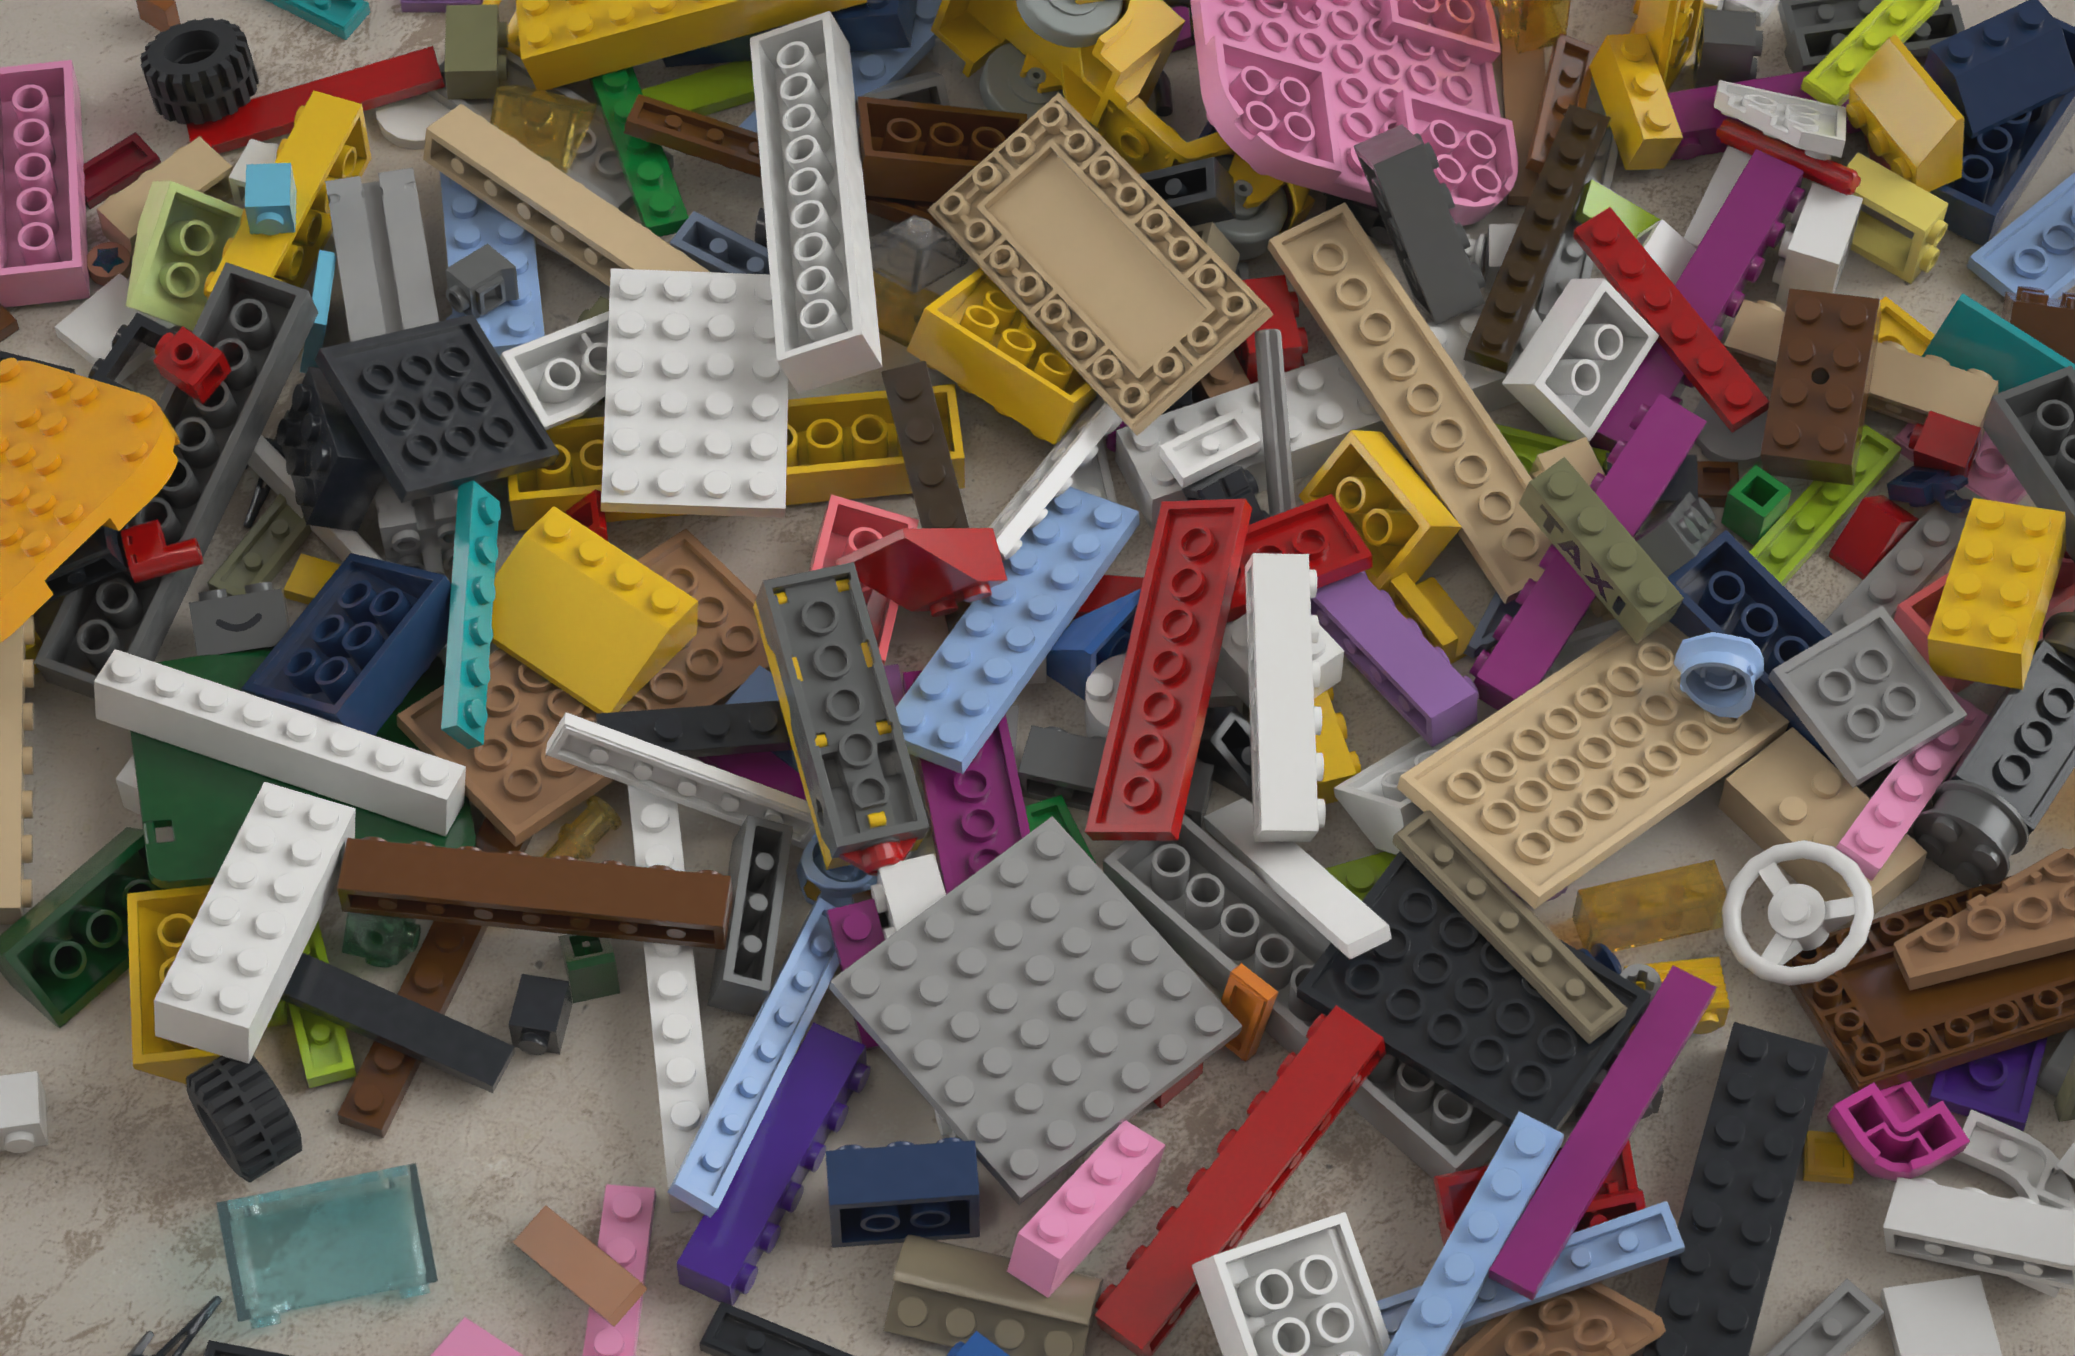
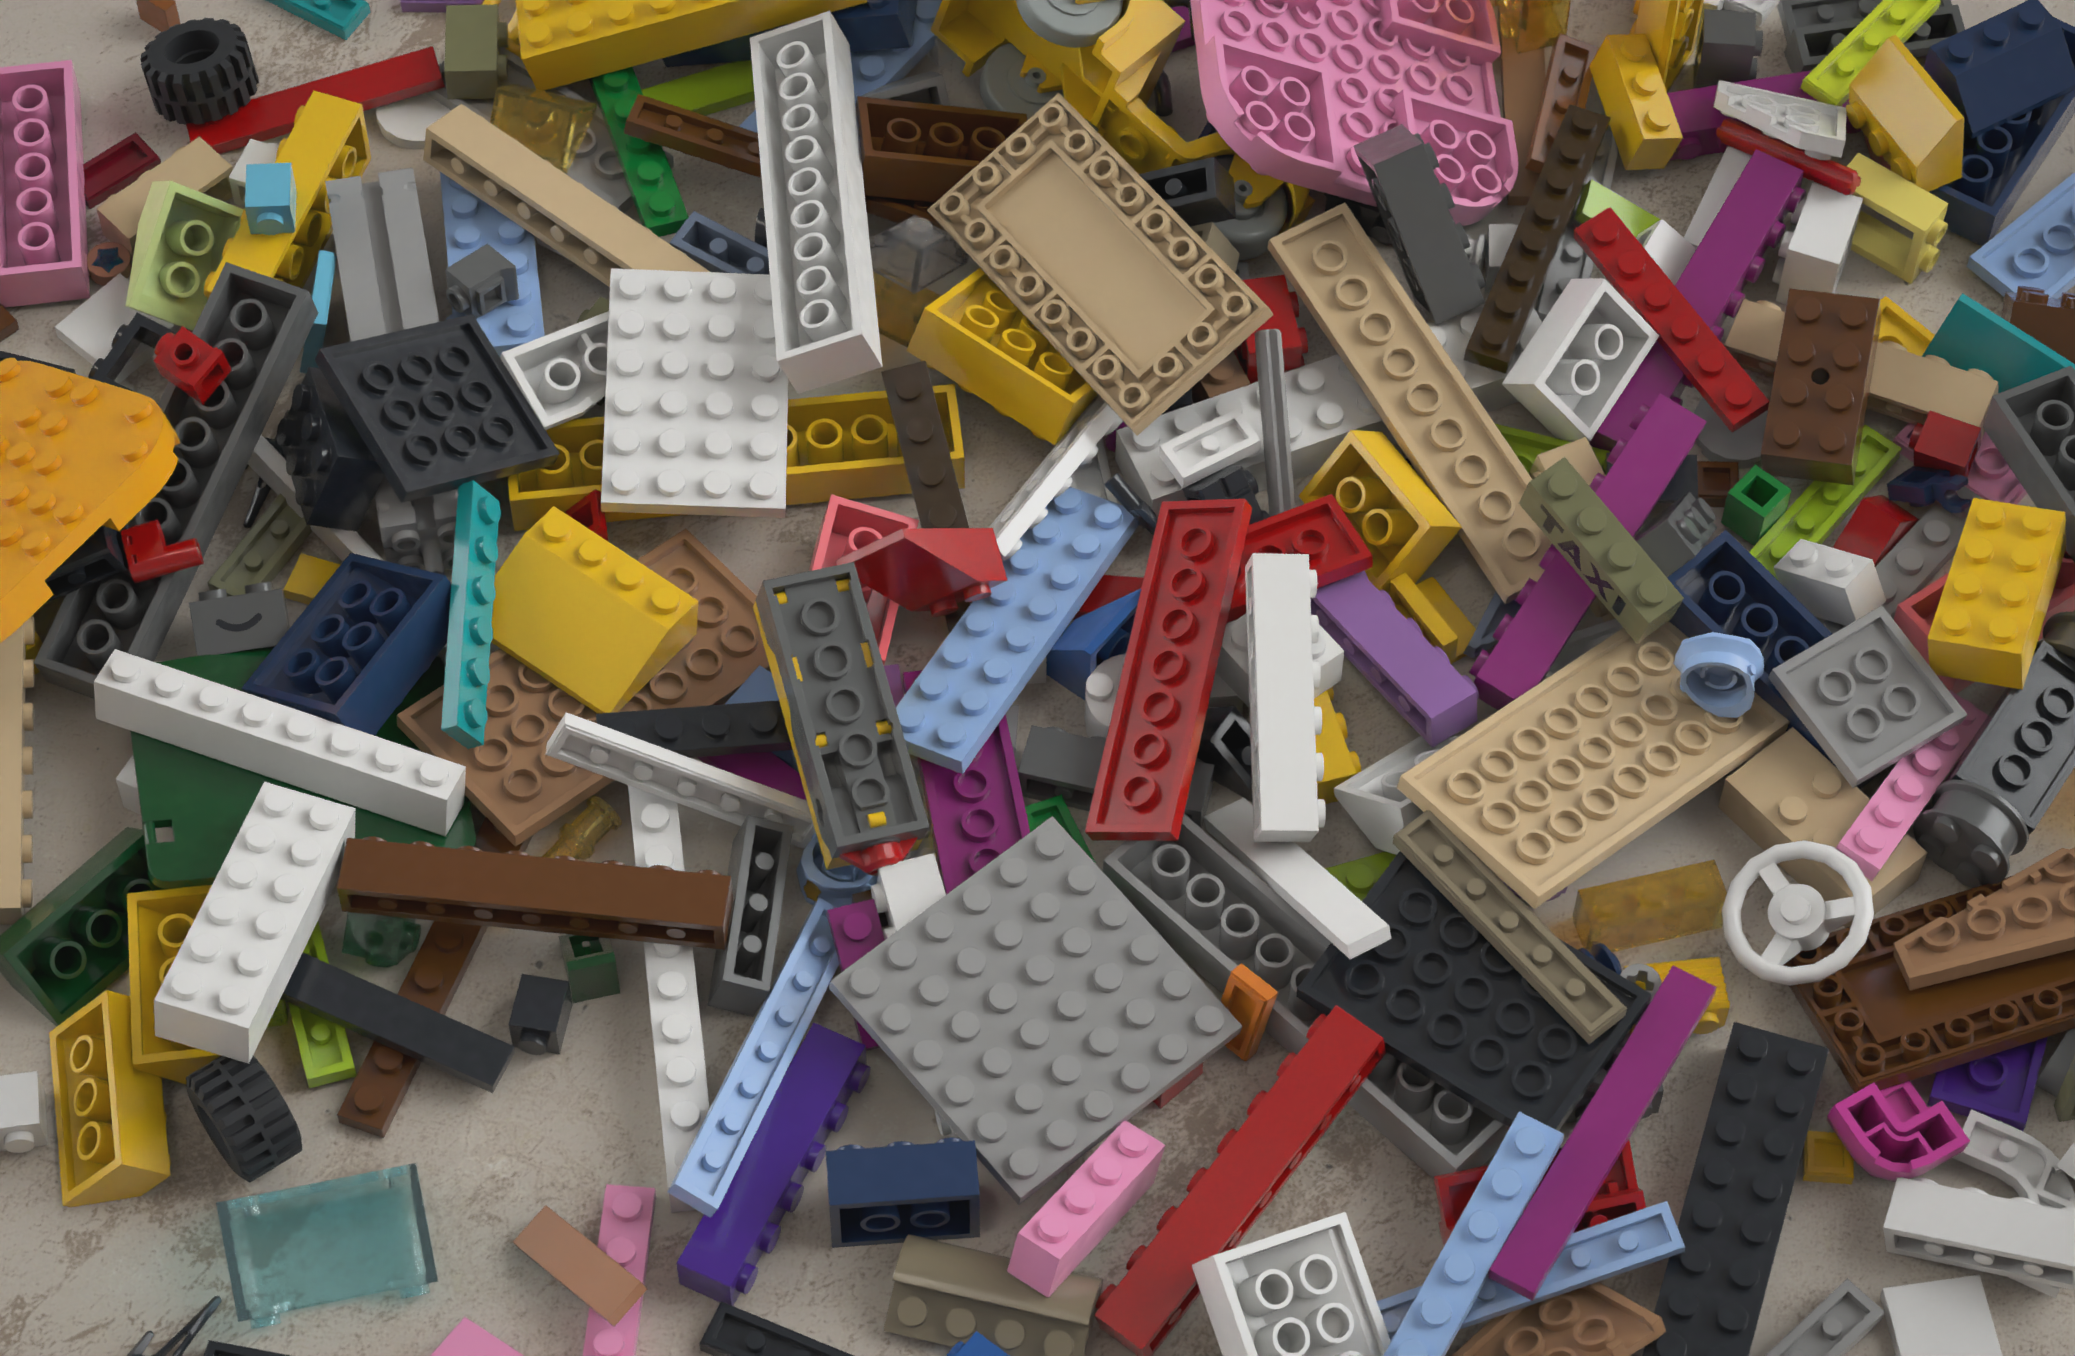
none -> yellow slope [49,990,171,1207]
none -> black piece [1104,473,1157,535]
none -> white brick [1773,539,1886,626]

